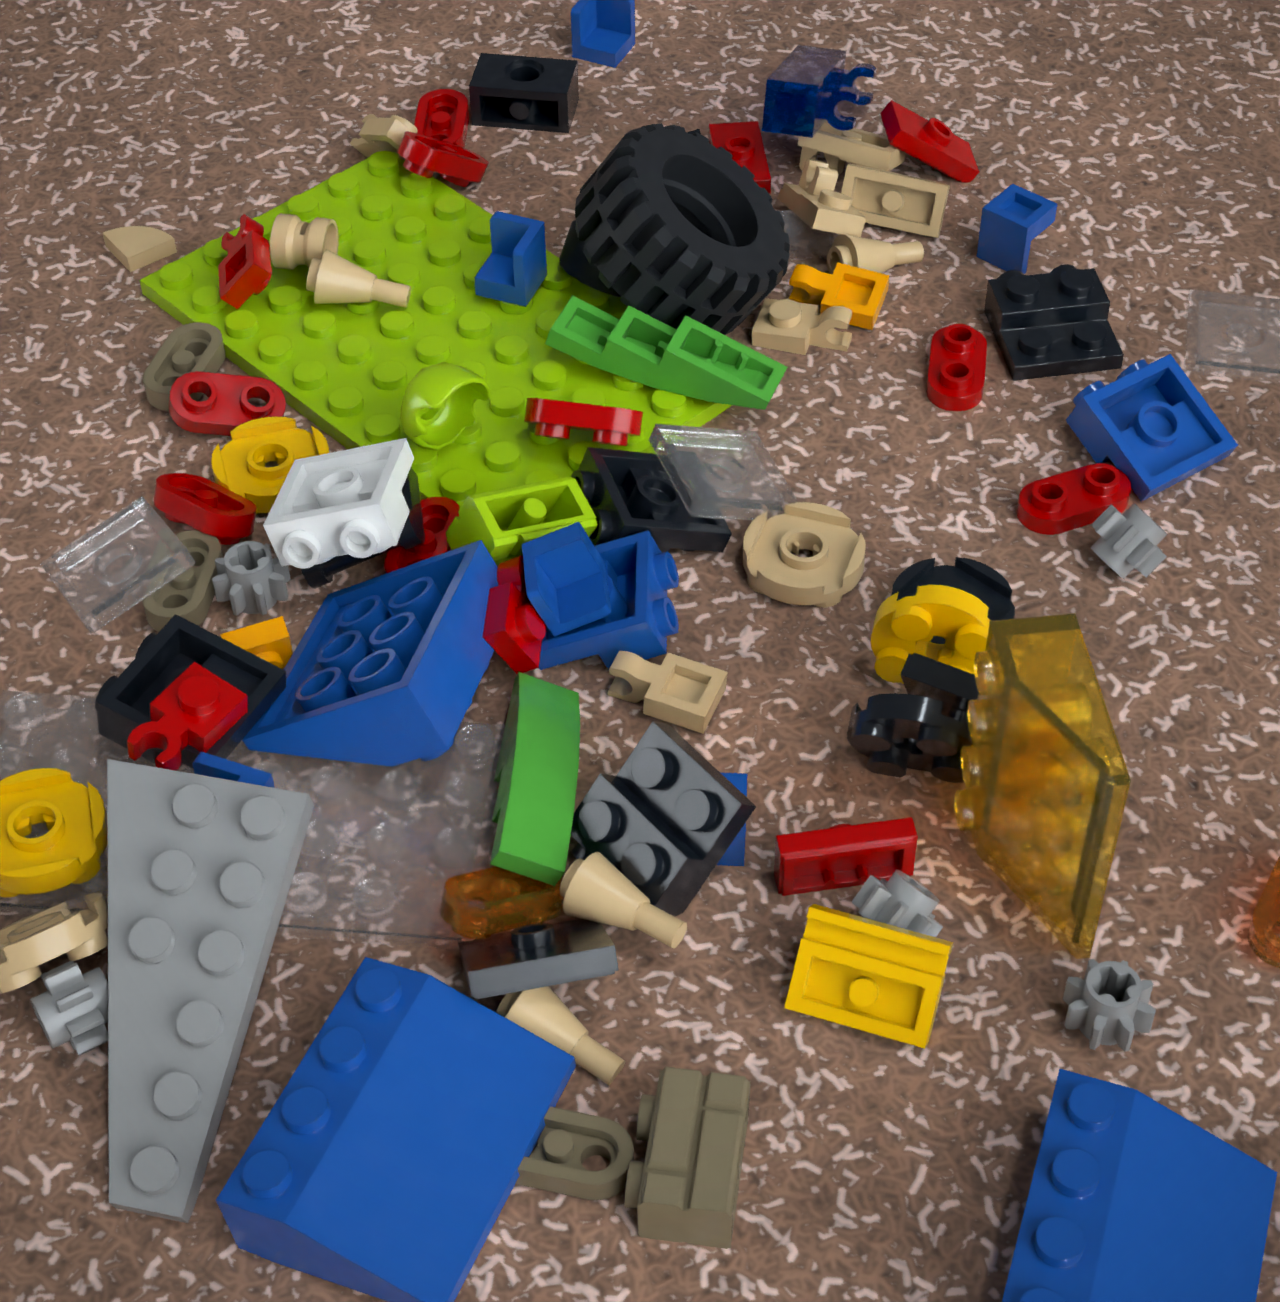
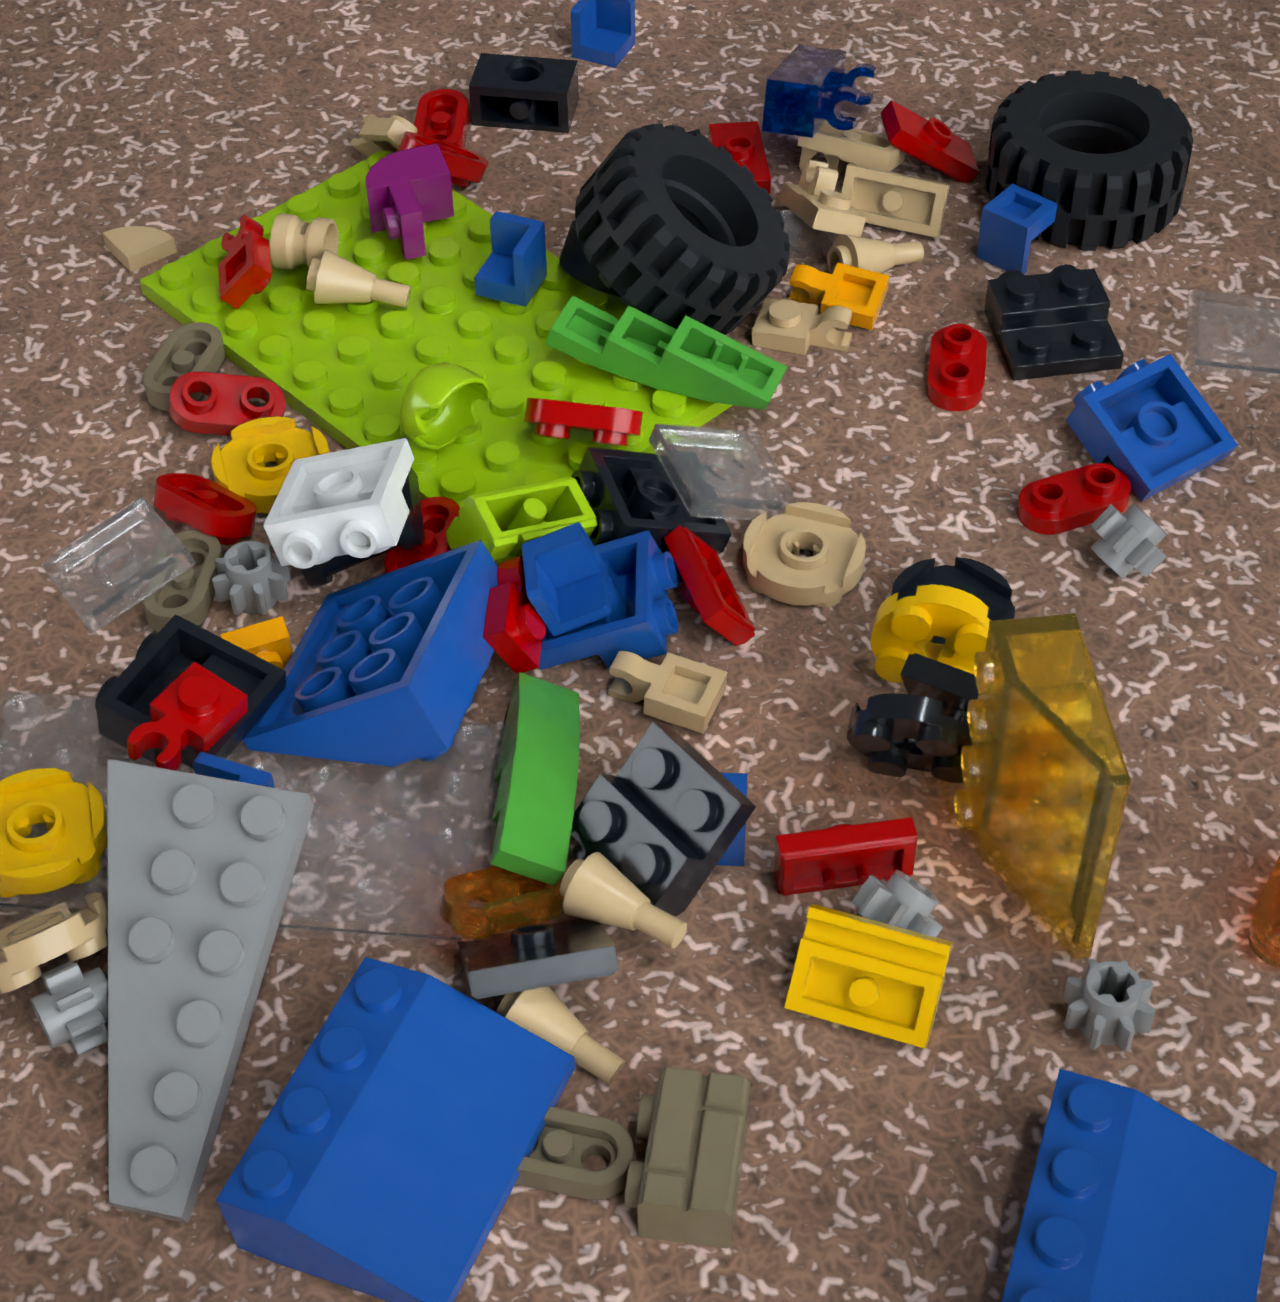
none -> magenta brick [366,143,454,260]
none -> red plate [664,525,755,646]
none -> black tyre [985,70,1194,251]

